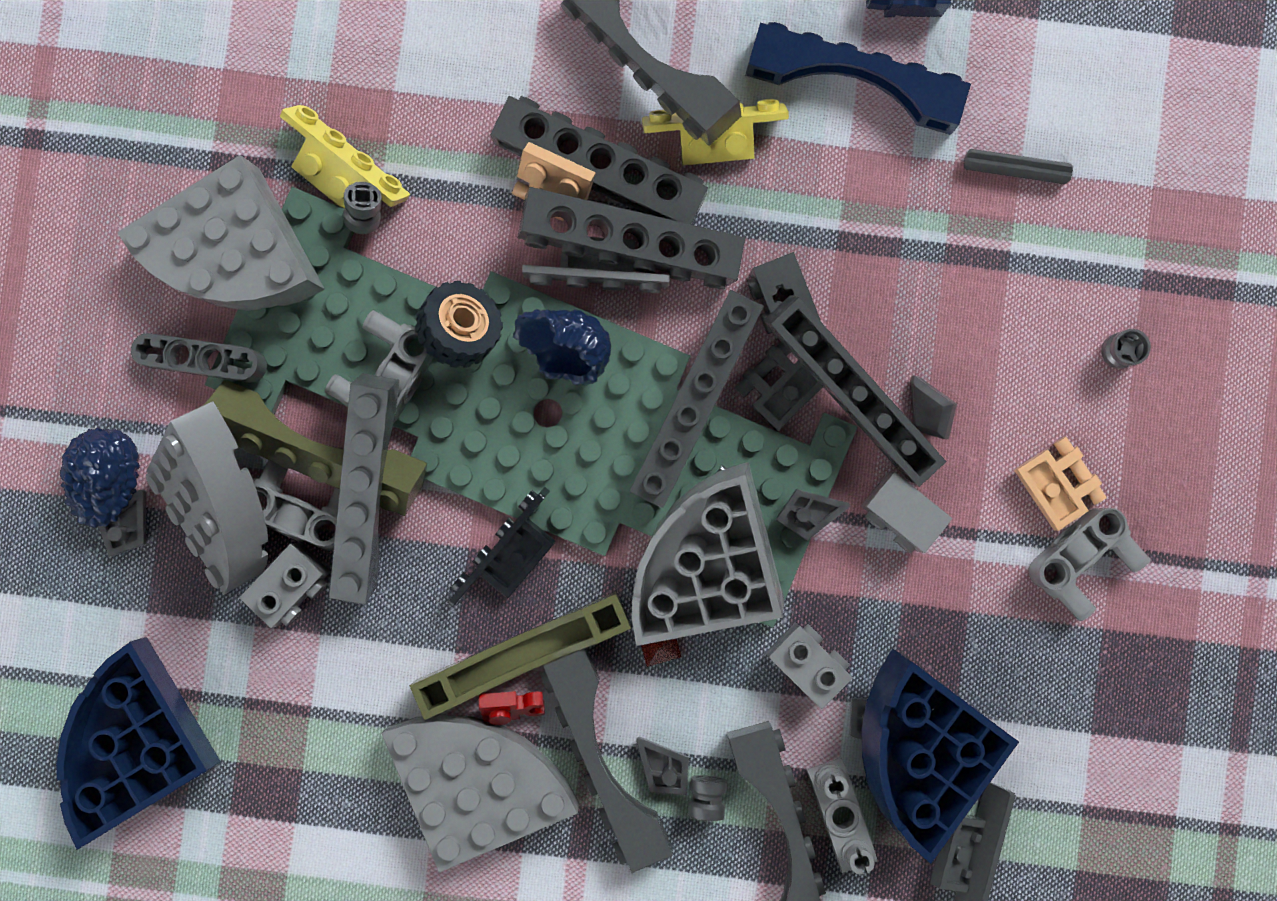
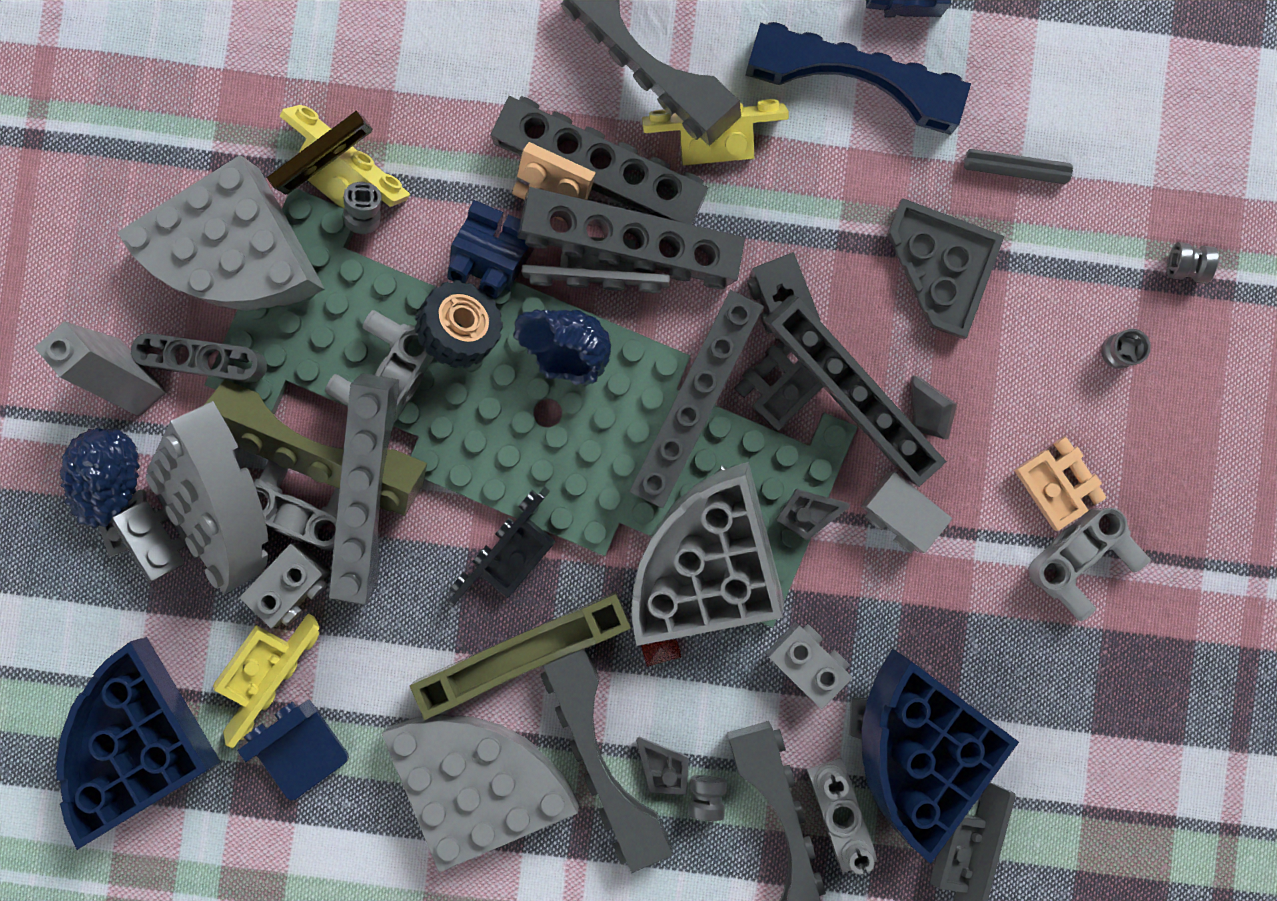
red plate [479,691,545,725] -> none
none -> light grey slope [34,321,167,416]
none -> dark grey plate [111,494,200,584]
none -> light yellow bracket [213,613,319,749]
none -> dark blue bracket [237,699,349,800]
none -> dark brown tile [266,110,373,195]
none -> dark blue hips [447,200,534,299]
none -> dark grey plate [887,198,1005,340]
none -> flat silver wheel [1167,242,1218,283]

